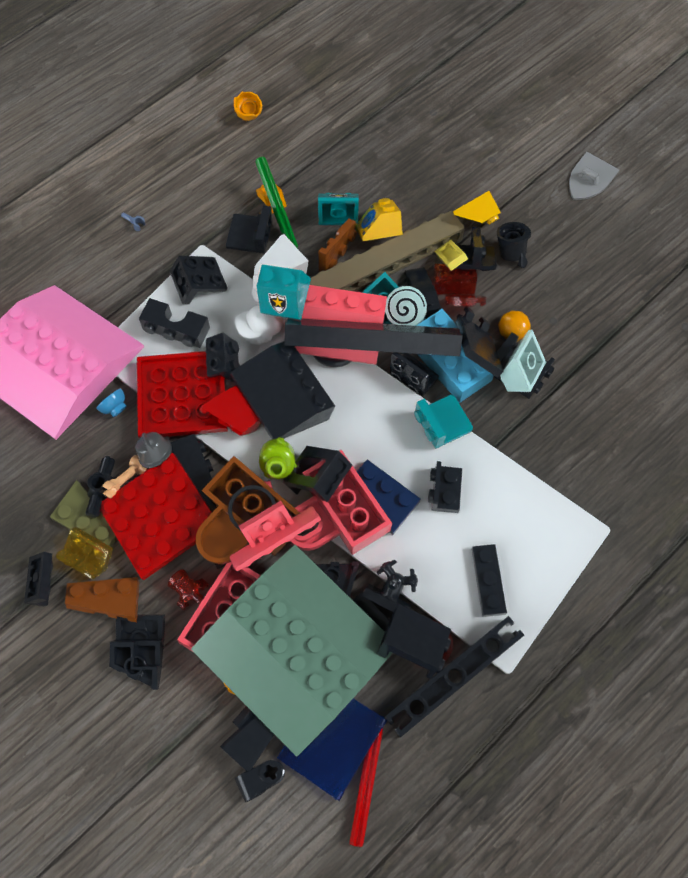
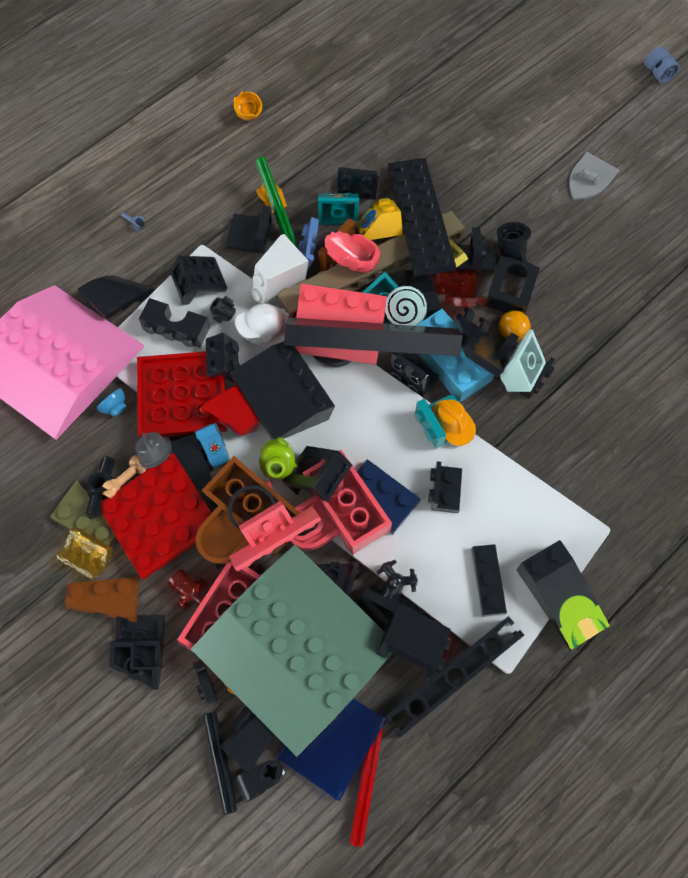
black bracket [24,552,53,607] -> none
teal slope [257,264,311,320] -> none
yellow slope [453,191,501,225] -> none
none -> black slope [77,275,155,319]
none -> black plate [193,659,218,704]
none -> dark azure leg [195,422,230,468]
none -> black axle [203,712,237,815]
none -> black gear [210,296,236,323]
none -> medium blue wing [298,217,319,271]
none -> coral hair [324,231,381,273]
none -> black bracket [337,167,379,200]
none -> black plate [388,158,456,277]
none -> light orange piece [431,399,476,446]
none -> black panel [485,256,540,314]
none -> black slope [516,540,610,651]
none -> sand blue wheel [644,46,680,83]

